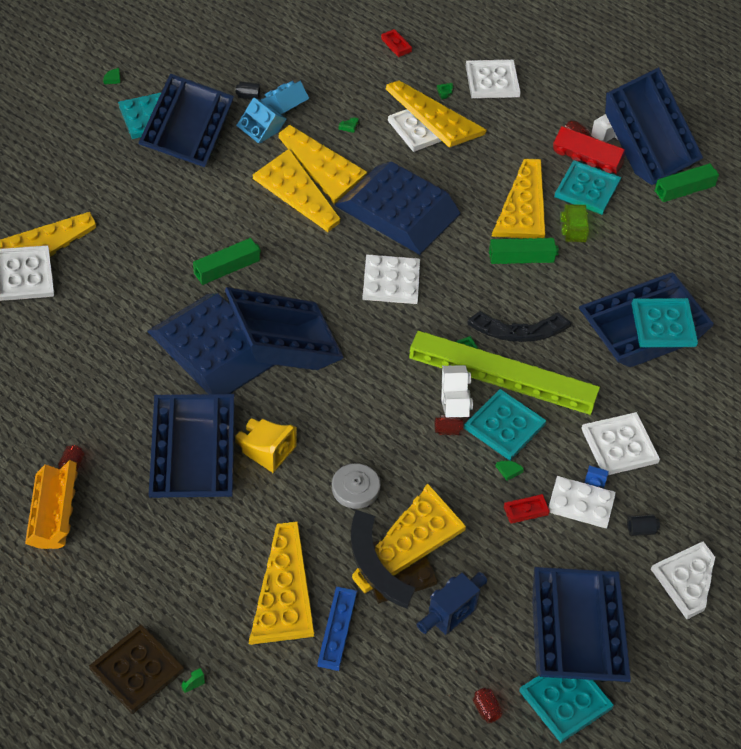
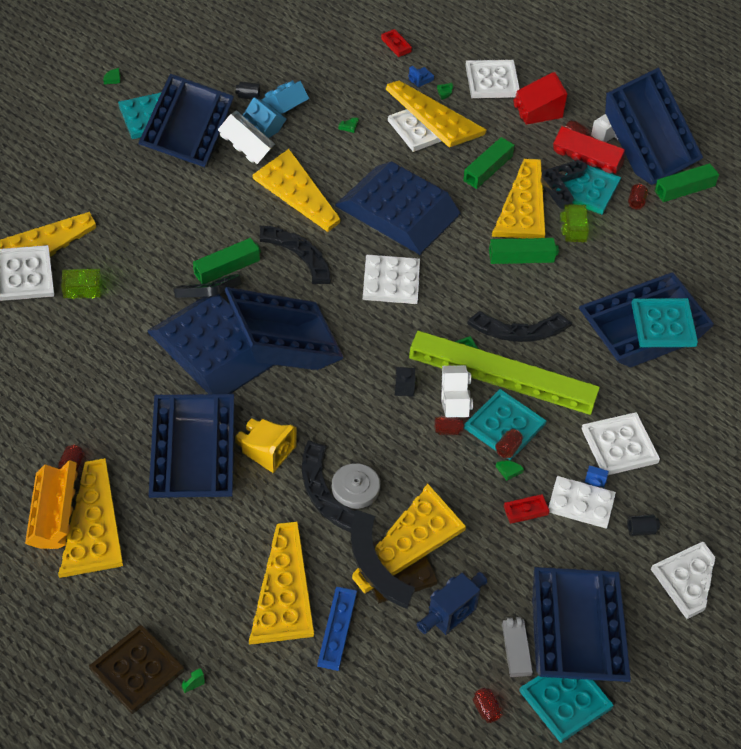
yellow wing [279,125,367,204] -> none
none -> yellow wing [58,458,123,578]
none -> clear neon green brick [61,269,102,299]
none -> black beam [173,274,242,298]
none -> white slope [218,110,275,164]
none -> black tile [260,225,331,284]
none -> black tile [302,440,355,533]
none -> black brick [394,367,415,397]
none -> blue bracket [408,66,434,87]
none -> green brick [463,137,515,189]
none -> clear red brick [495,429,523,458]
none -> light grey hinge [502,617,533,677]
none -> red slope [513,72,567,125]
none -> black beam [540,160,587,210]
none -> clear red brick [628,184,648,210]

